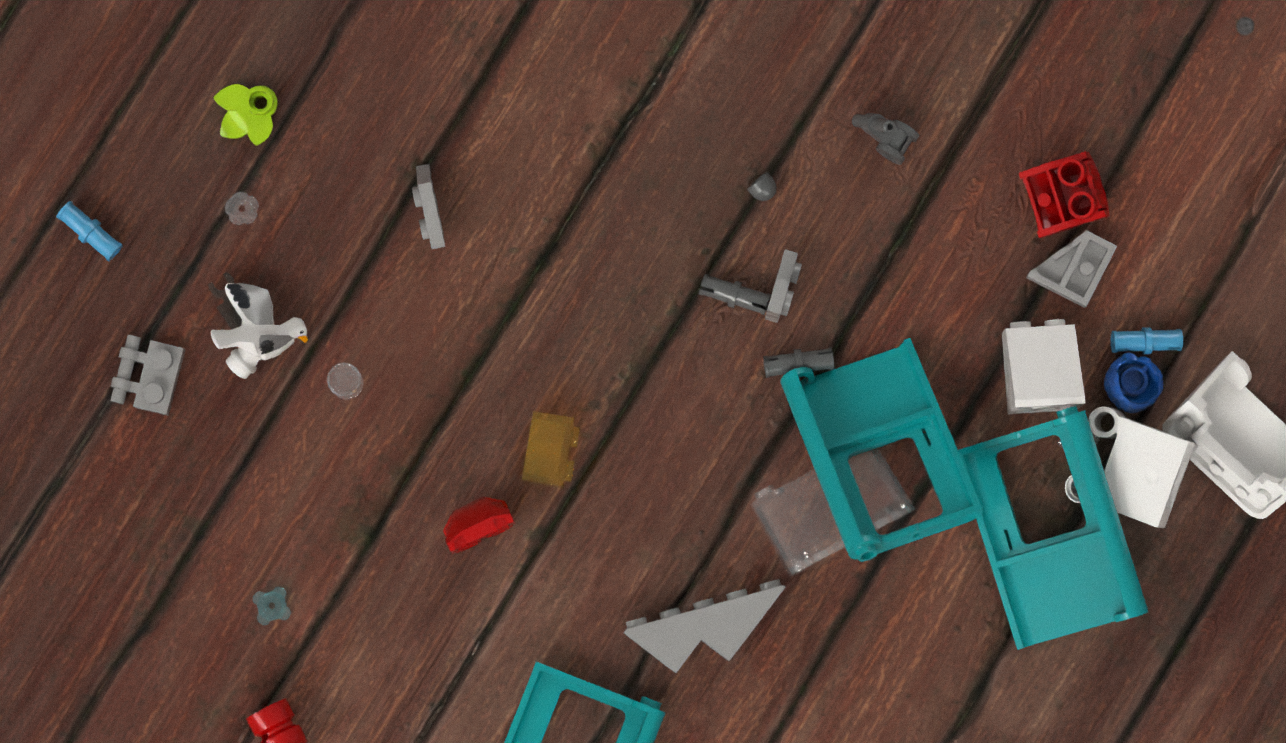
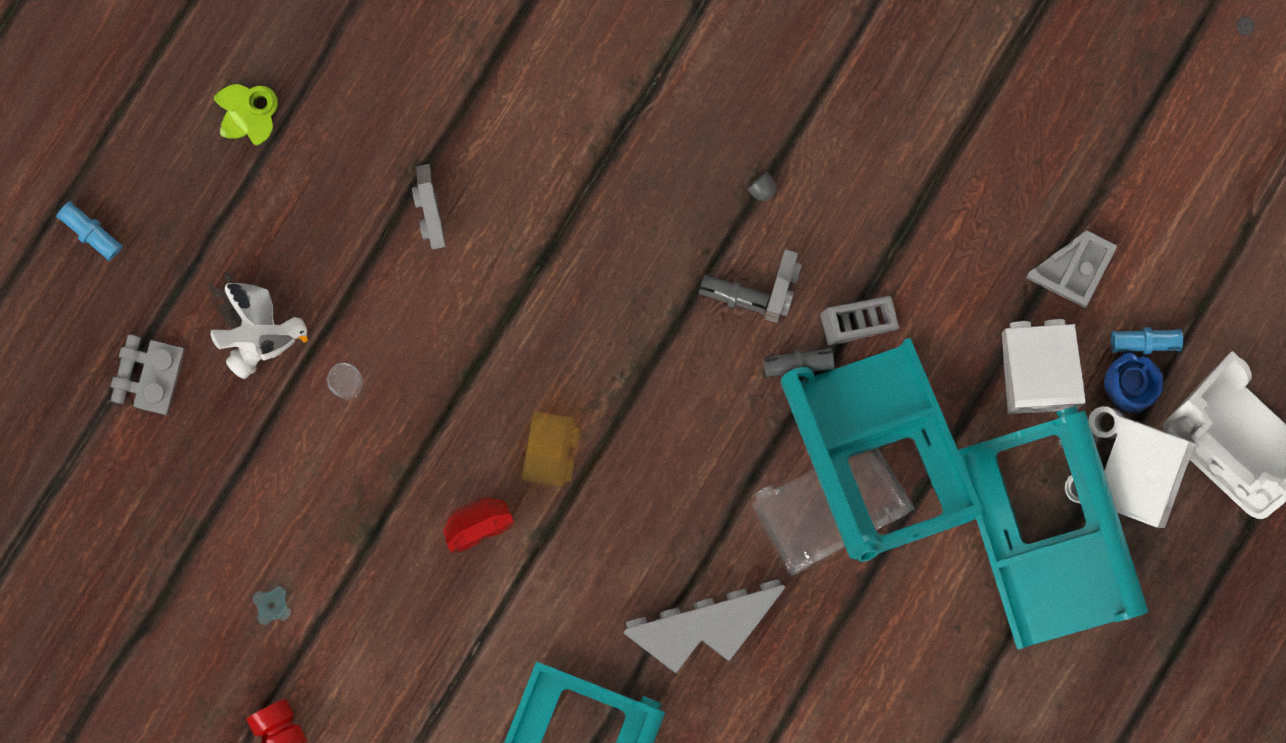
clear plate [225,192,259,225] -> none
dark grey piece [852,113,920,165] -> none
red slope [1018,151,1110,238] -> none
none -> light grey slope [821,296,899,346]

